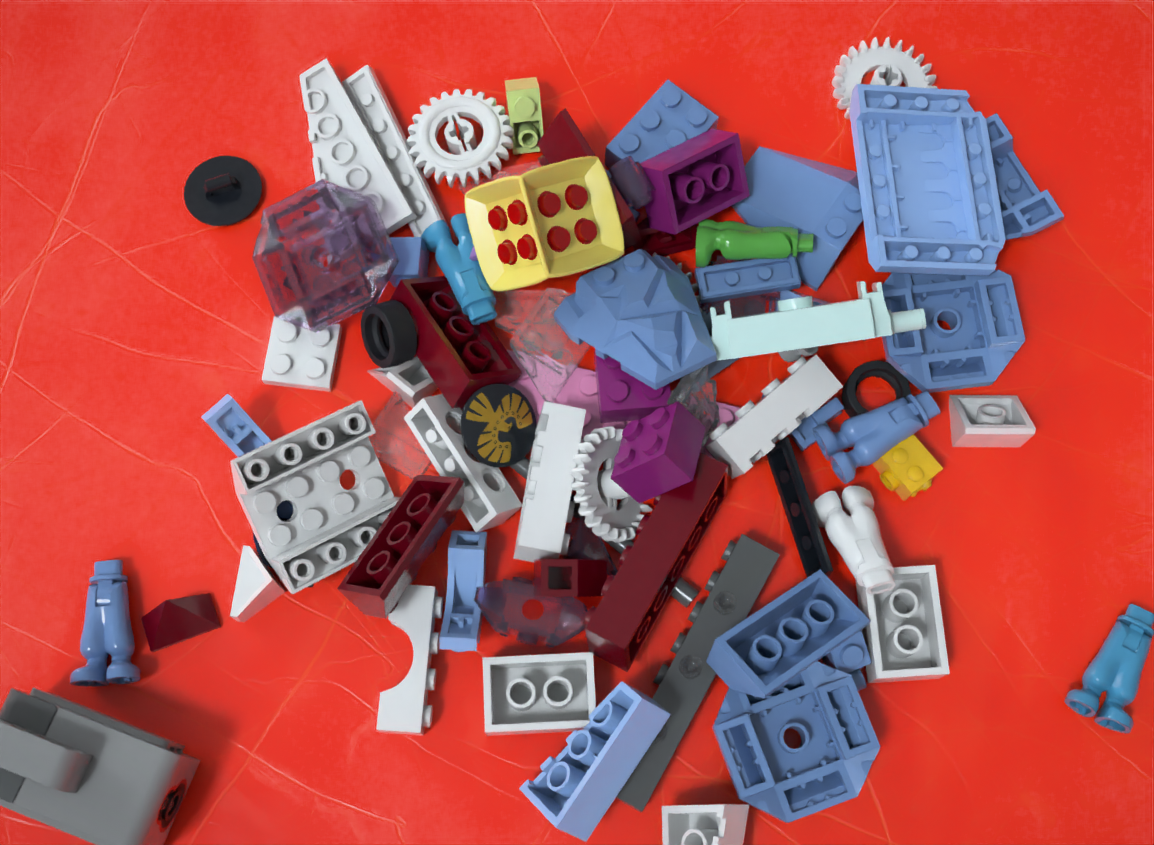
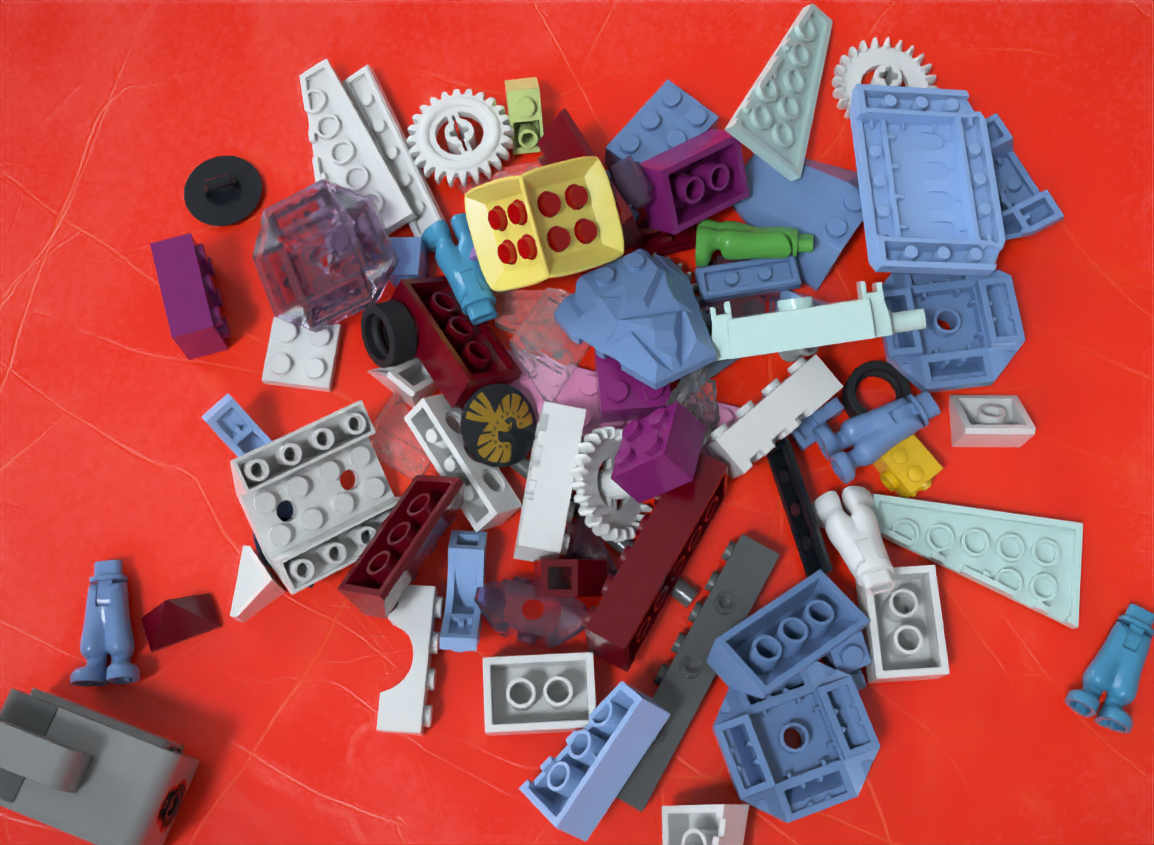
none -> magenta brick [150,233,231,360]
none -> light aqua wing [724,3,833,181]
none -> light aqua wing [872,494,1083,629]

